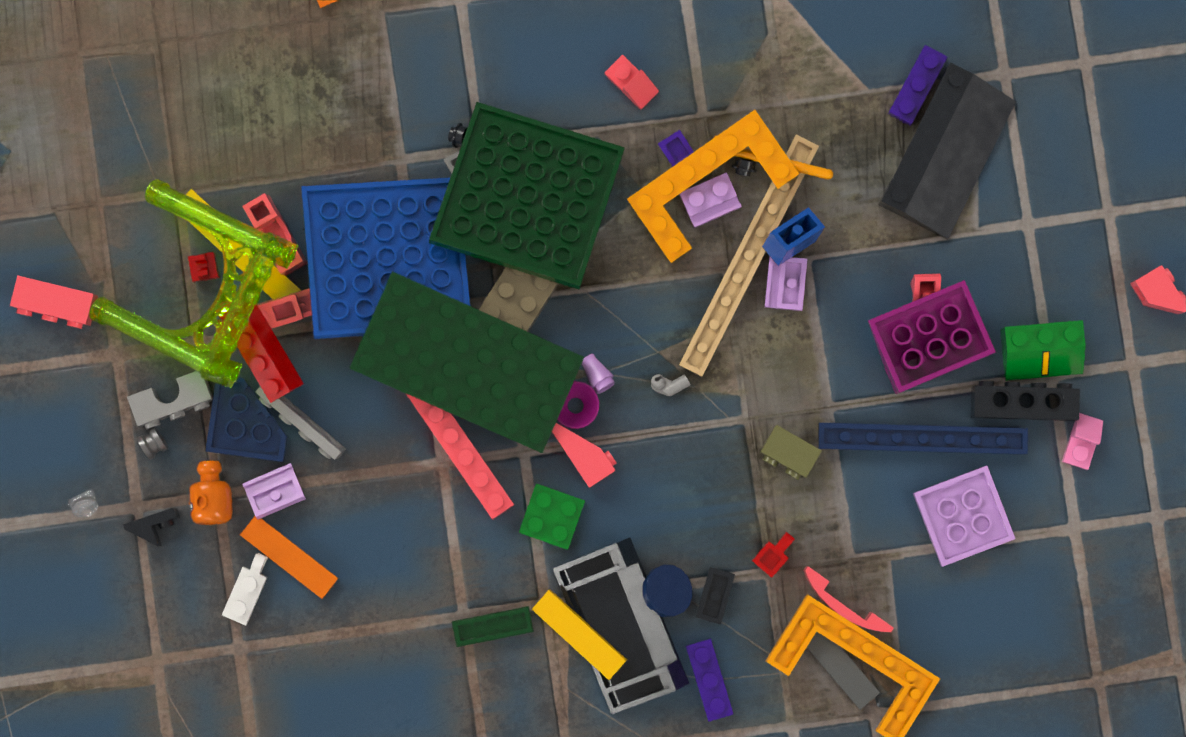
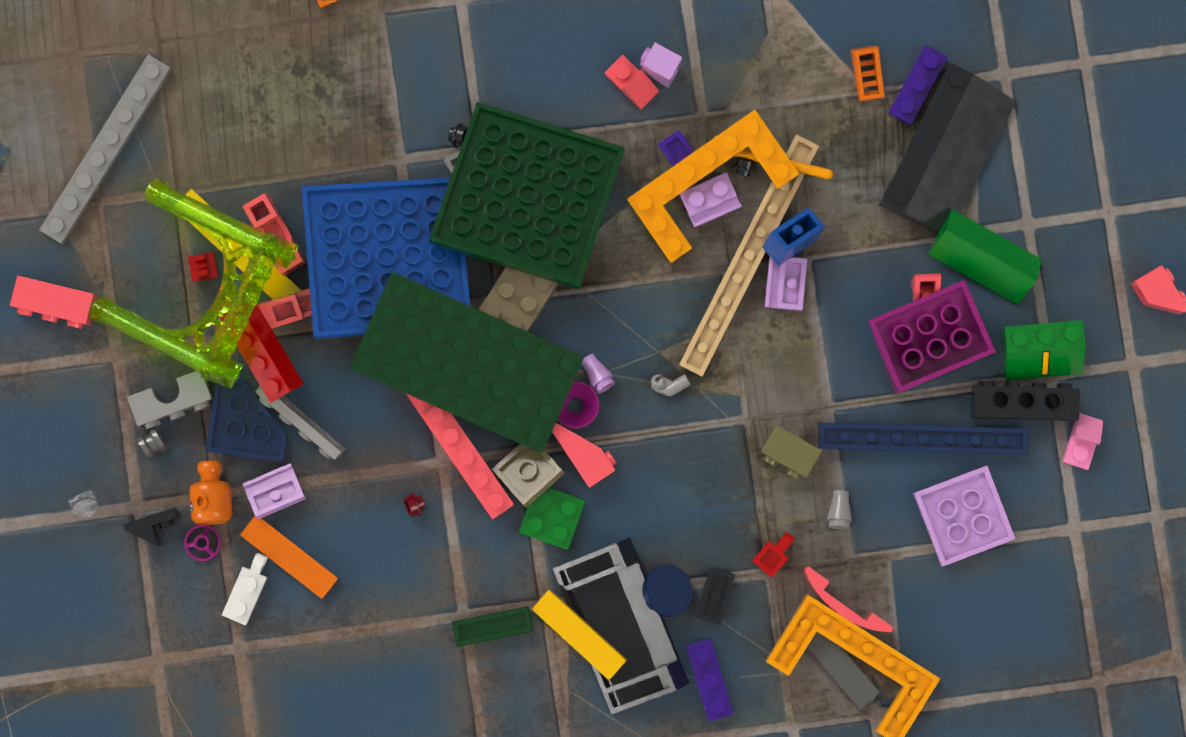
none -> light grey plate [39,54,172,244]
none -> magenta piece [184,525,221,561]
none -> dark red plate [404,492,425,517]
none -> dark tan plate [492,444,565,508]
none -> lavender piece [640,43,683,89]
none -> light grey cone [826,490,852,530]
none -> orange slope [850,45,885,102]
none -> green slope [927,209,1042,305]

